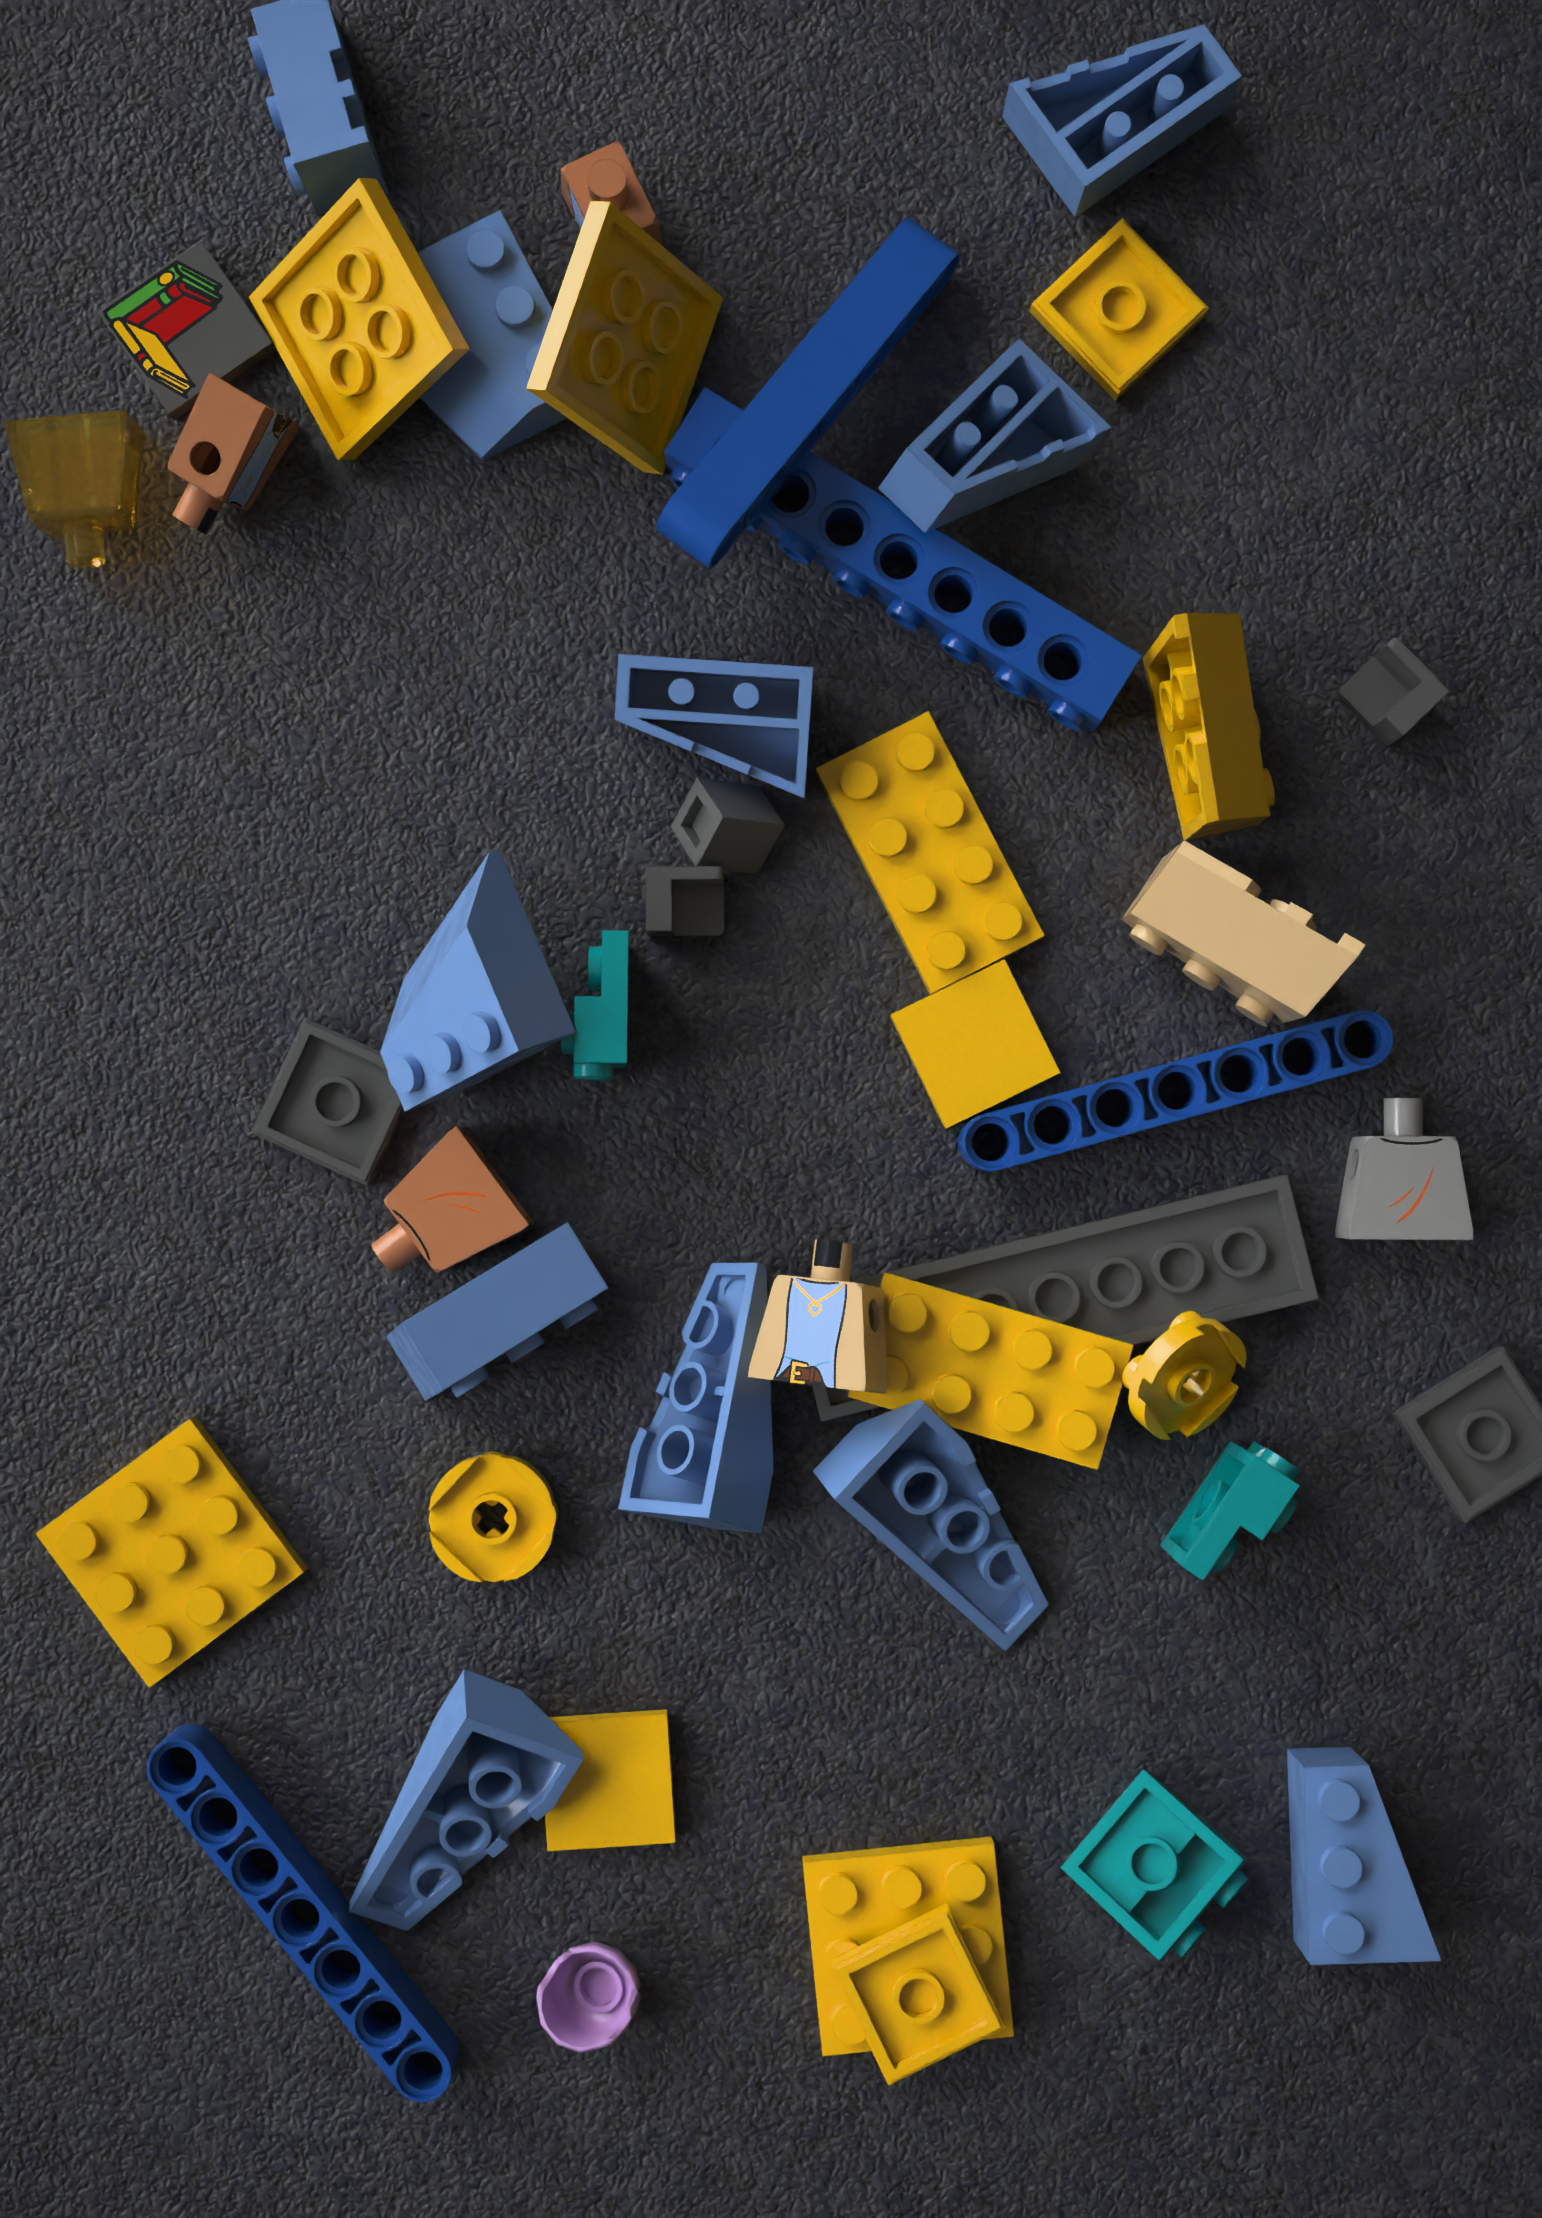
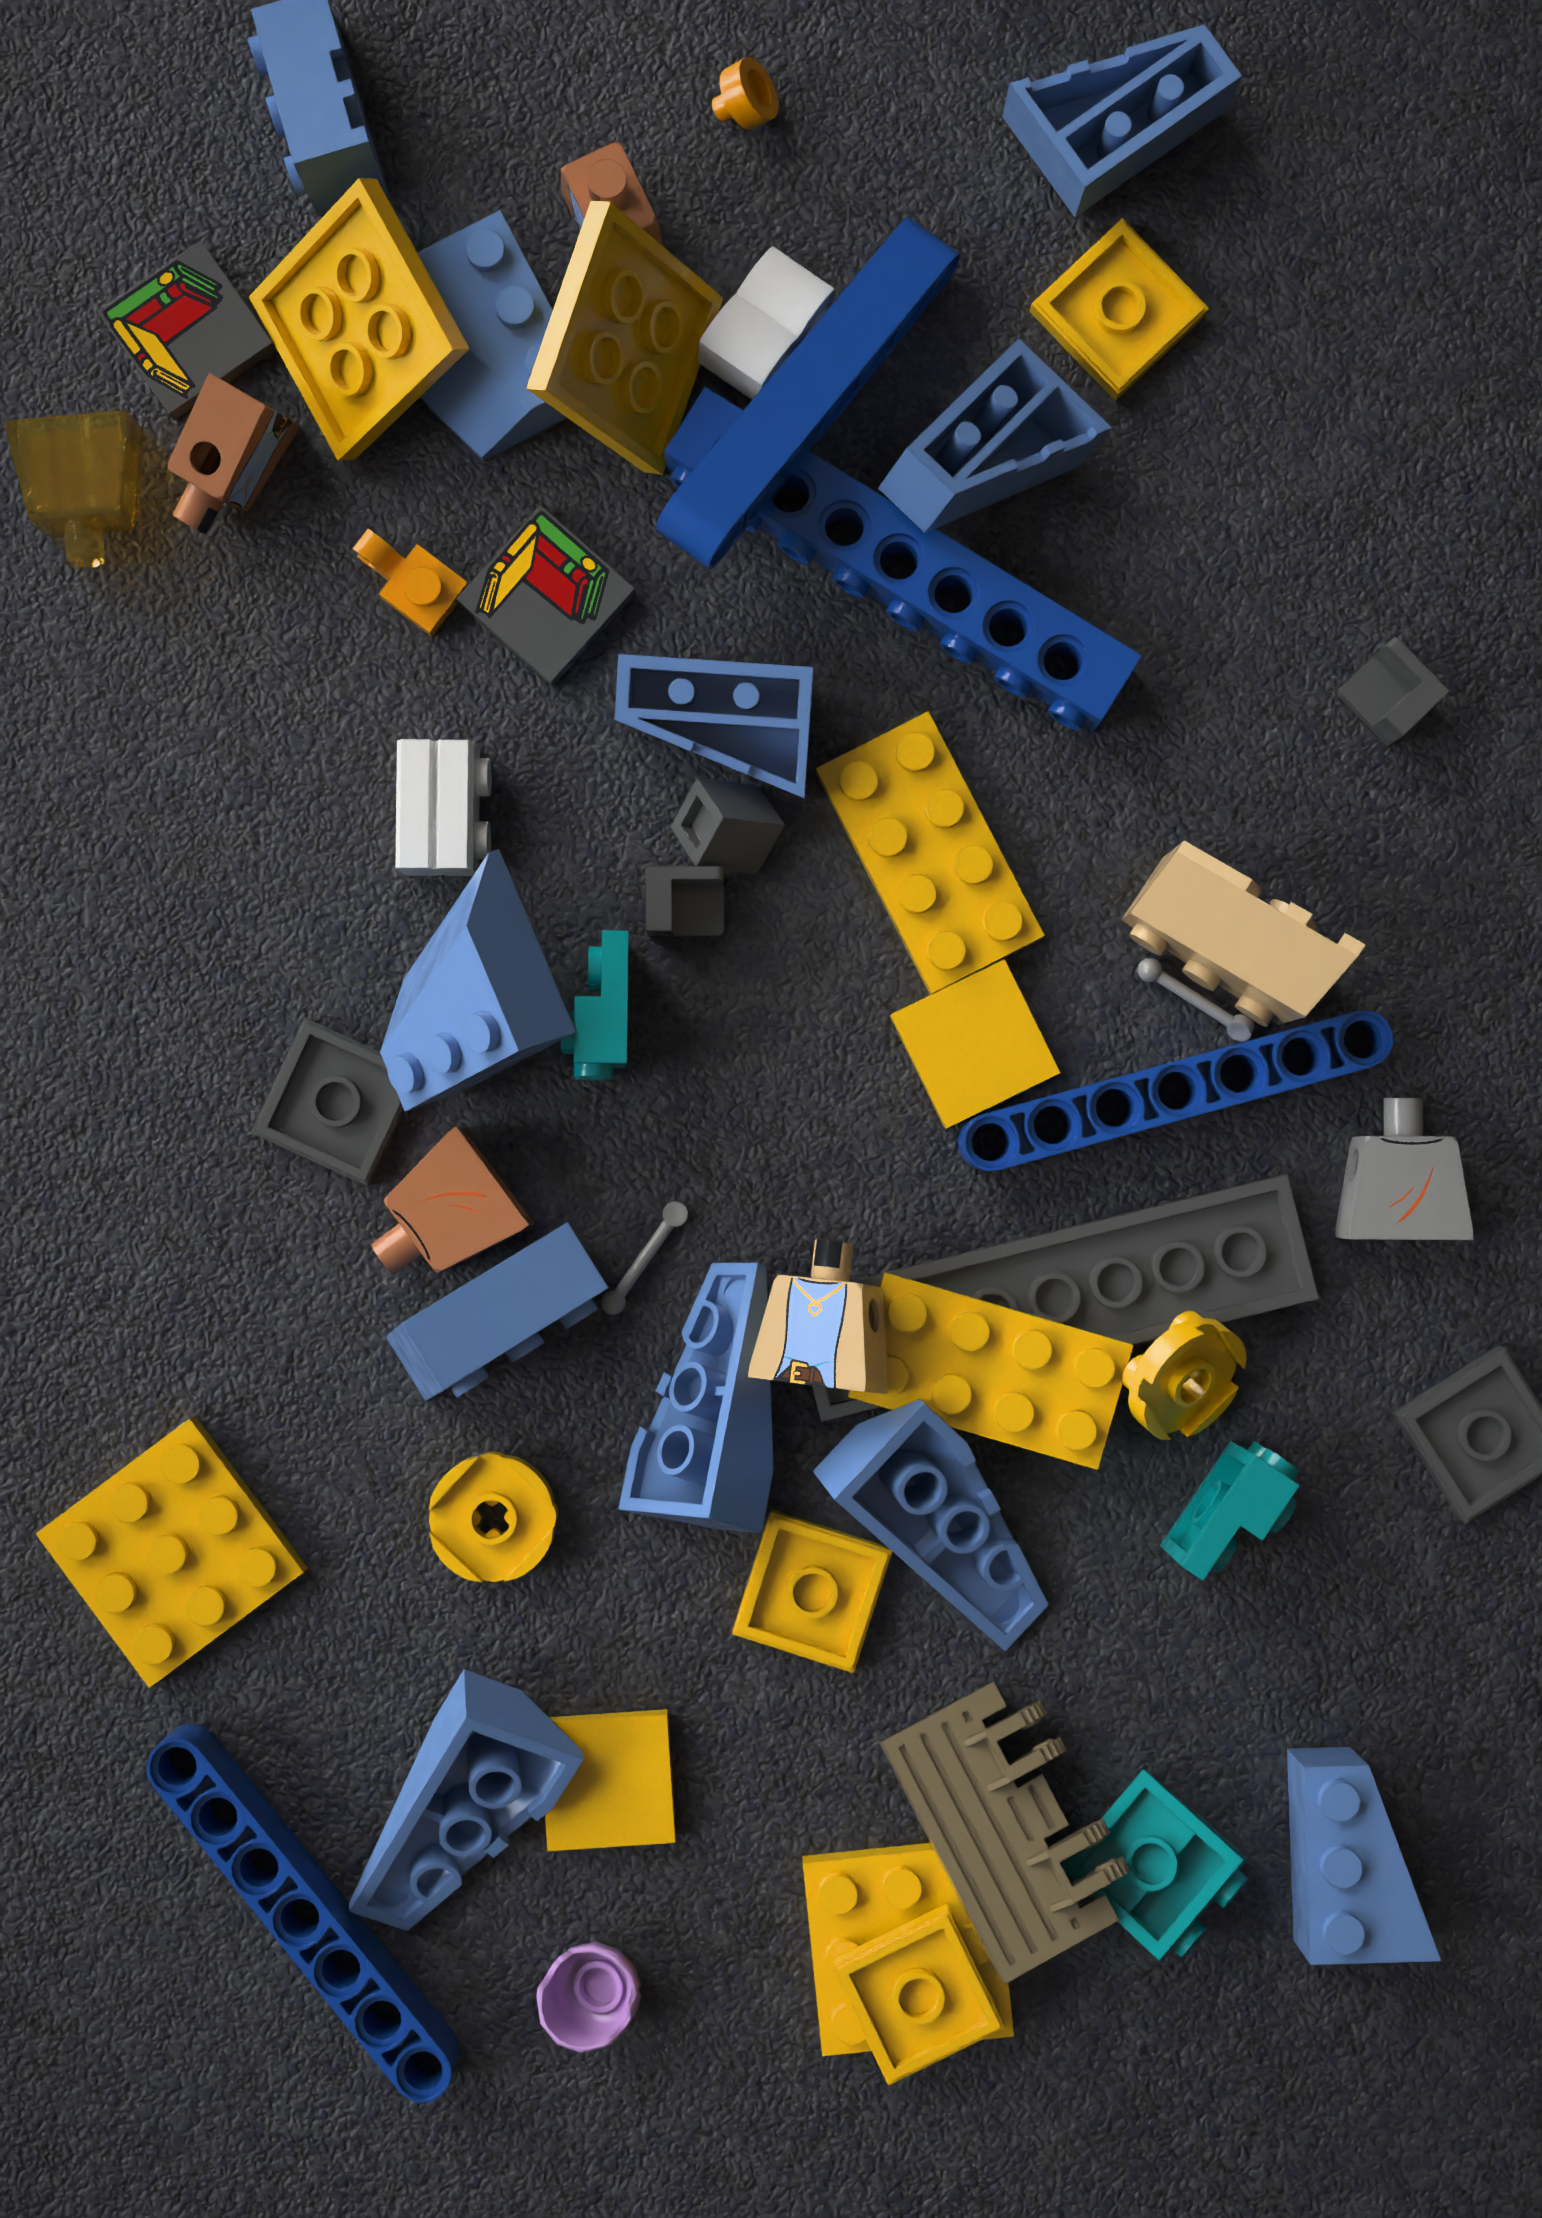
yellow wedge [1142,612,1275,841] -> none
none -> light orange plate [353,529,469,637]
none -> white brick [395,739,492,876]
none -> tile [456,505,636,687]
none -> light grey hinge [601,1202,688,1315]
none -> white brick [697,246,835,400]
none -> light orange tile [712,57,779,130]
none -> yellow tile [732,1509,892,1673]
none -> dark tan hinge [879,1682,1130,1984]
none -> light grey hinge [1137,958,1255,1042]

